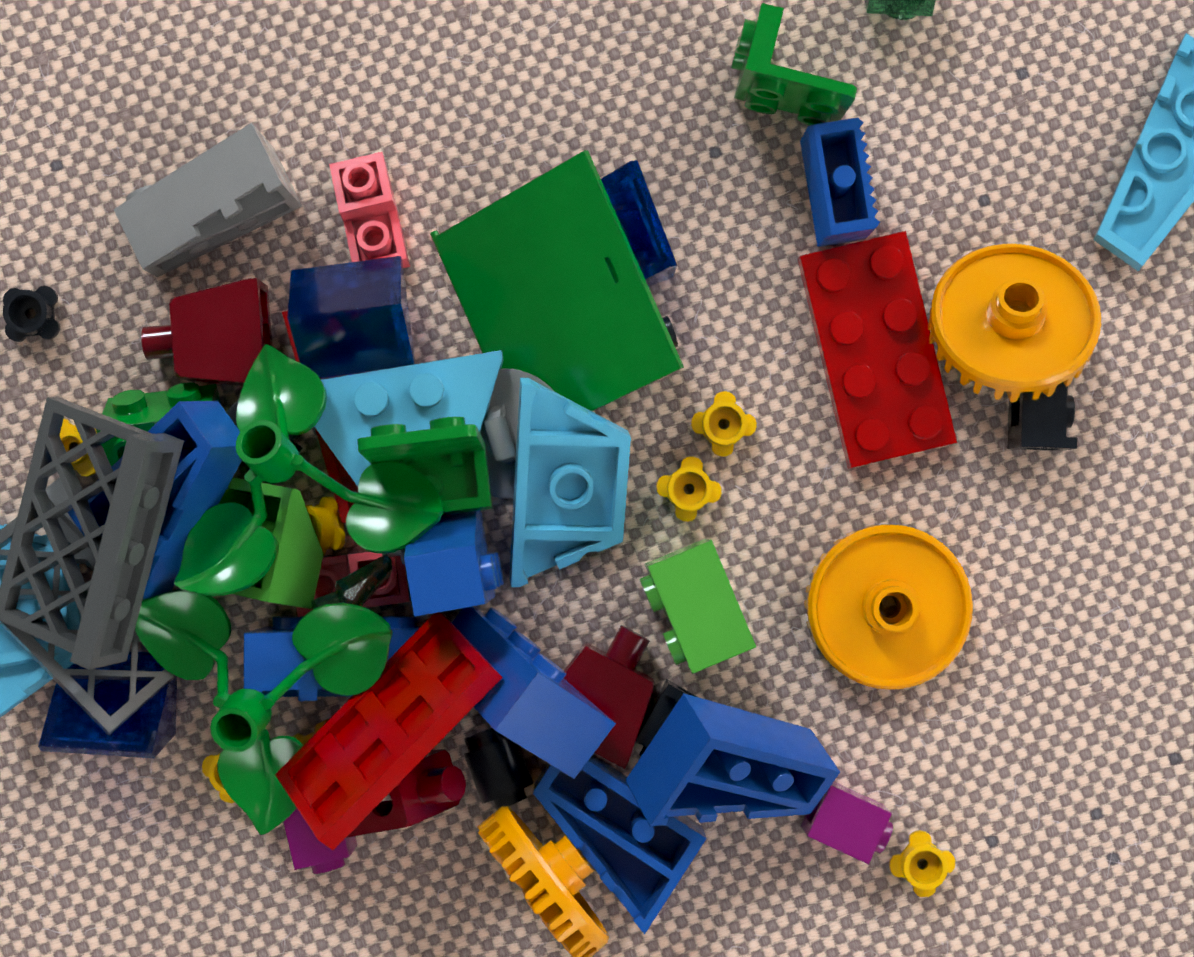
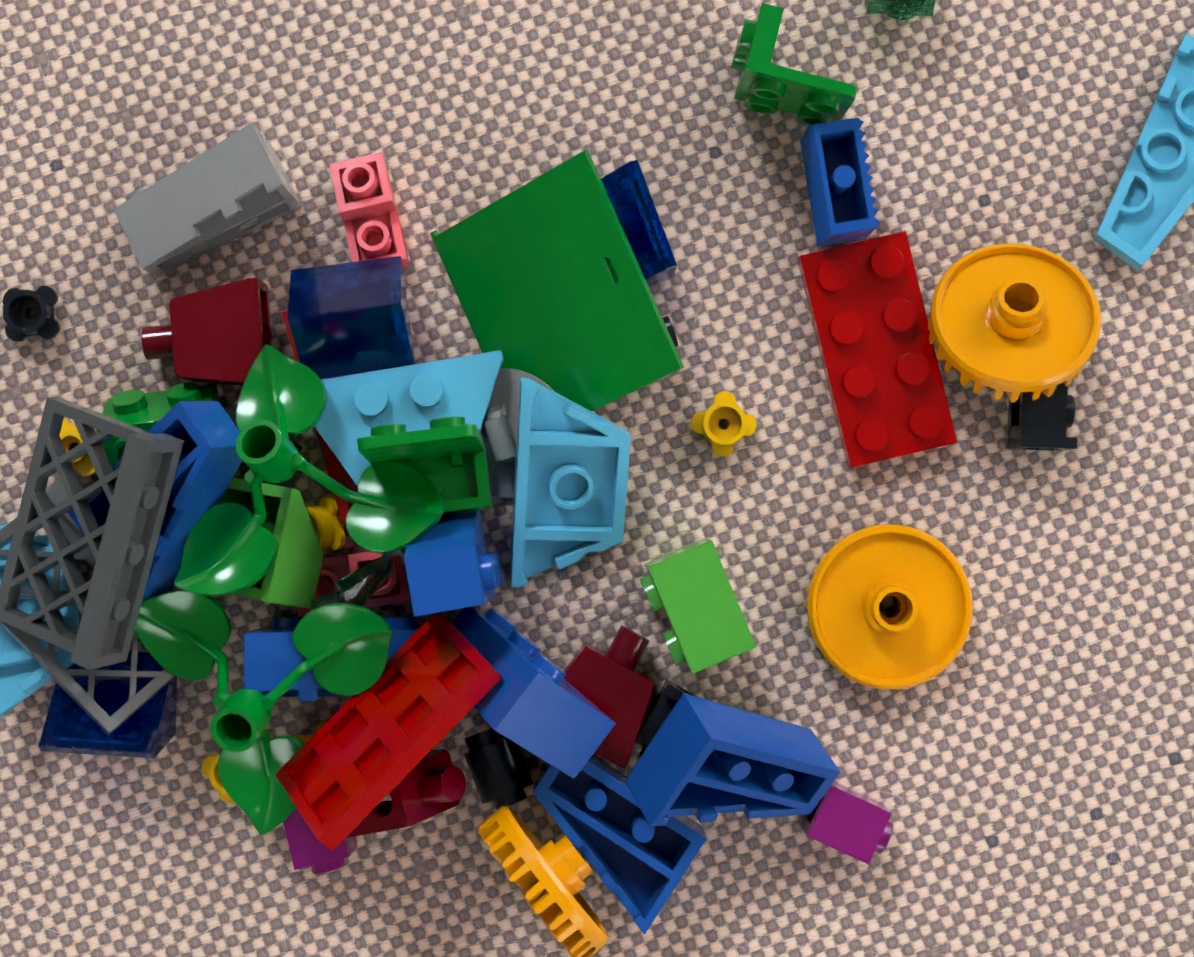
yellow plate [656,456,722,522] -> none
yellow plate [889,830,955,897] -> none

